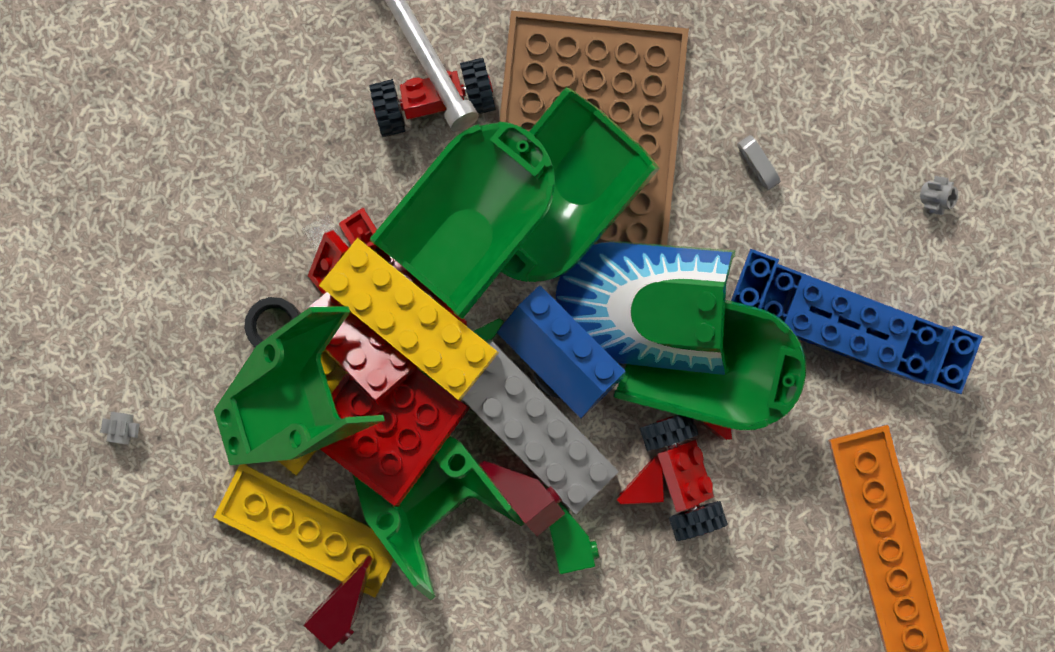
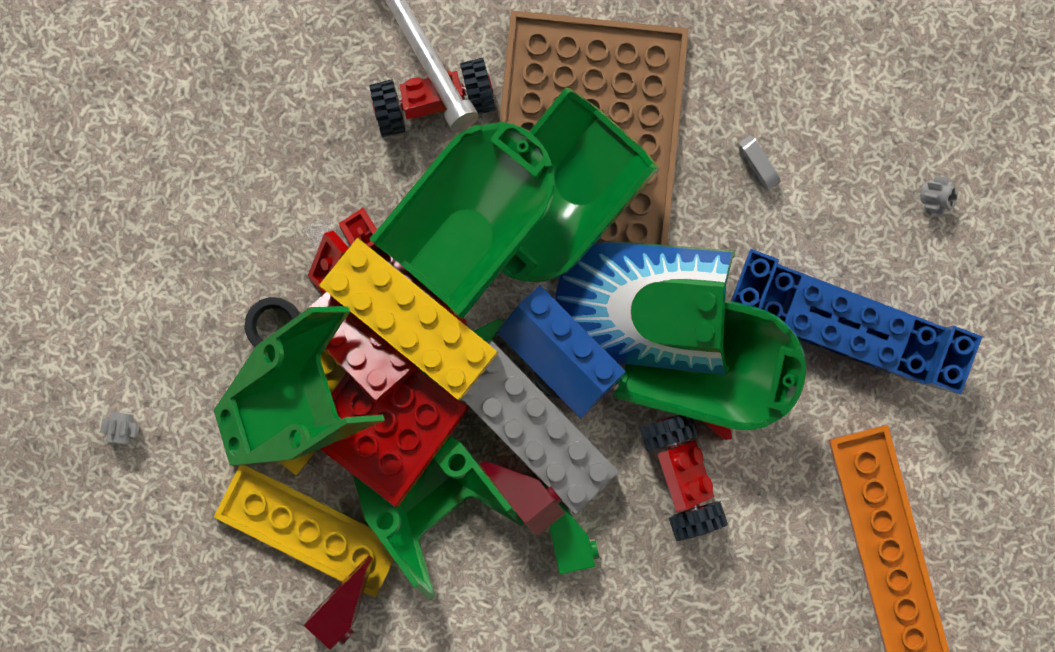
red slope [616,455,664,504] -> none

